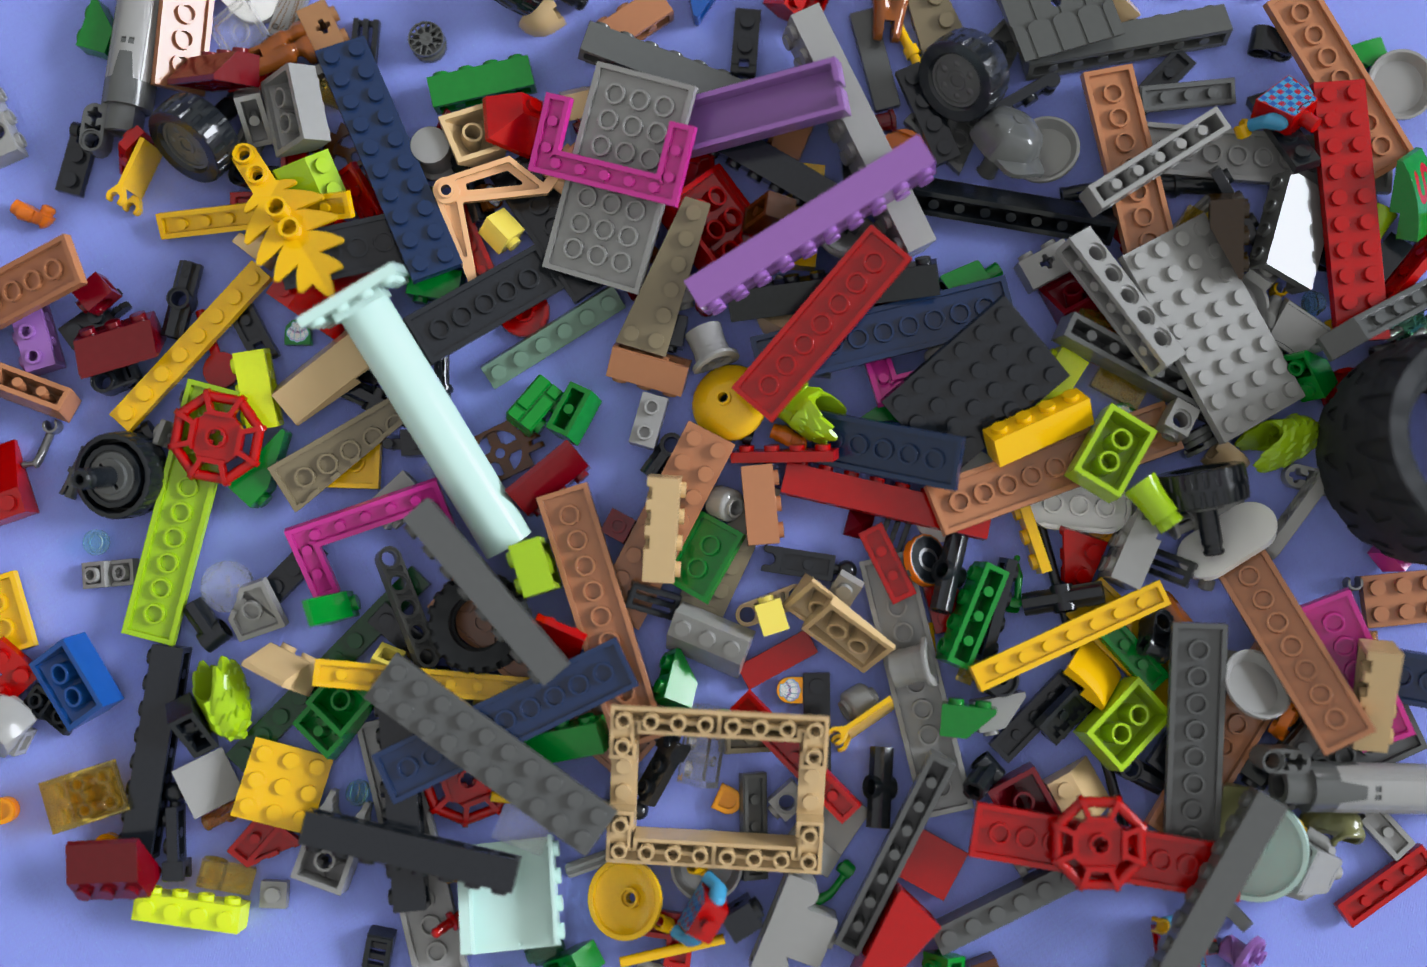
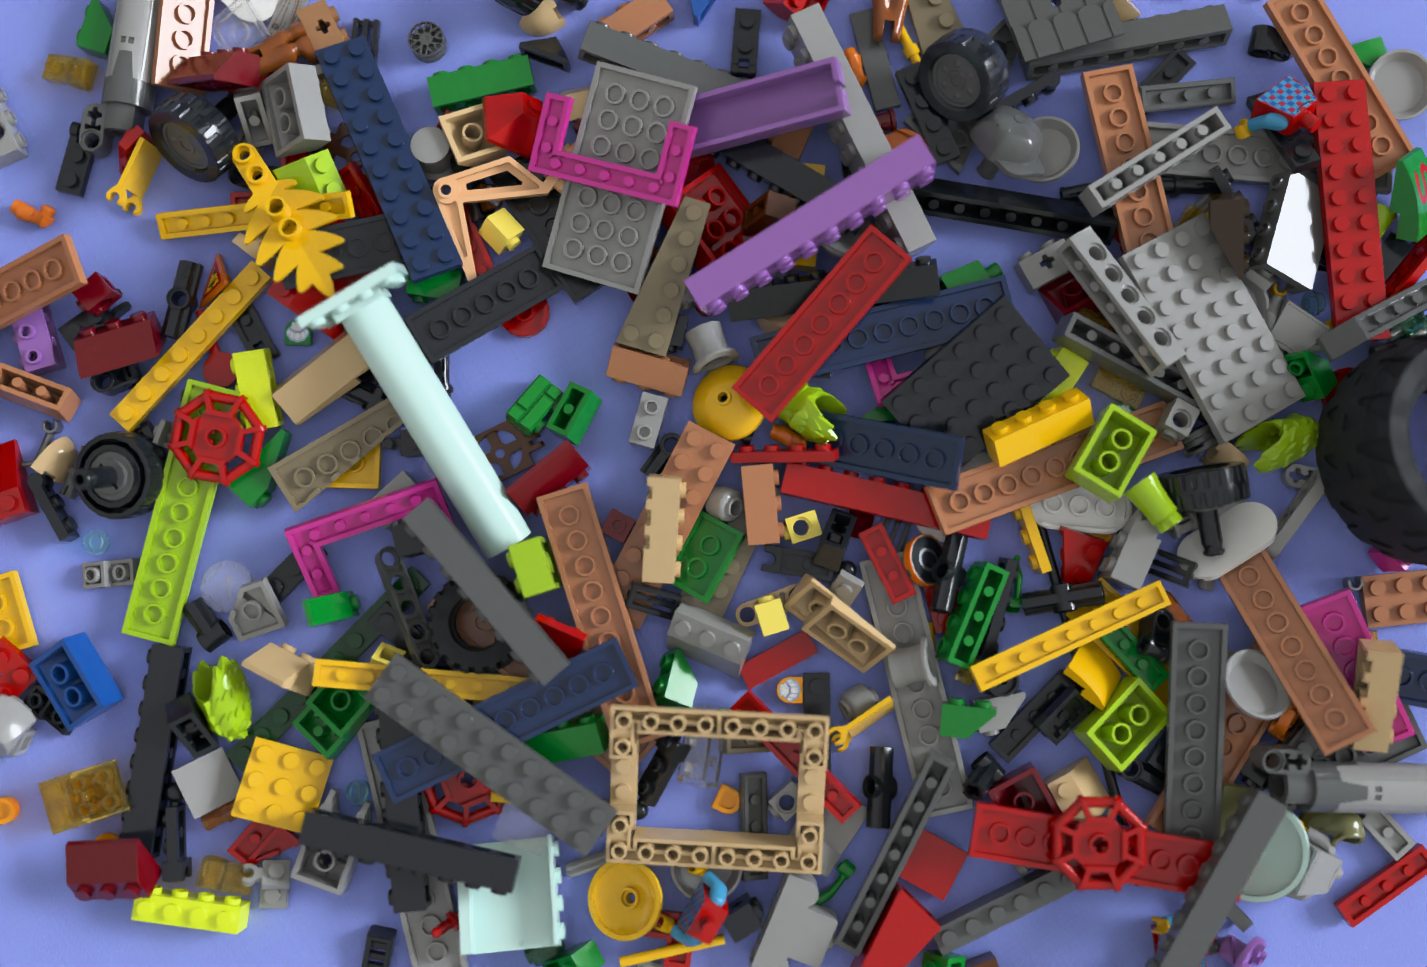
sand green plate [480,286,626,389] -> none
none -> black plate [27,473,80,542]
none -> tan brick [30,436,77,484]
none -> clear yellow plate [42,54,99,91]
none -> orange piece [199,254,232,308]
none -> light grey plate [242,860,290,890]
none -> black brick [390,518,425,558]
none -> black slope [519,37,571,73]
none -> light yellow brick [783,509,822,545]
none -> black brick [813,508,858,572]
none -> orange arm [843,47,867,88]

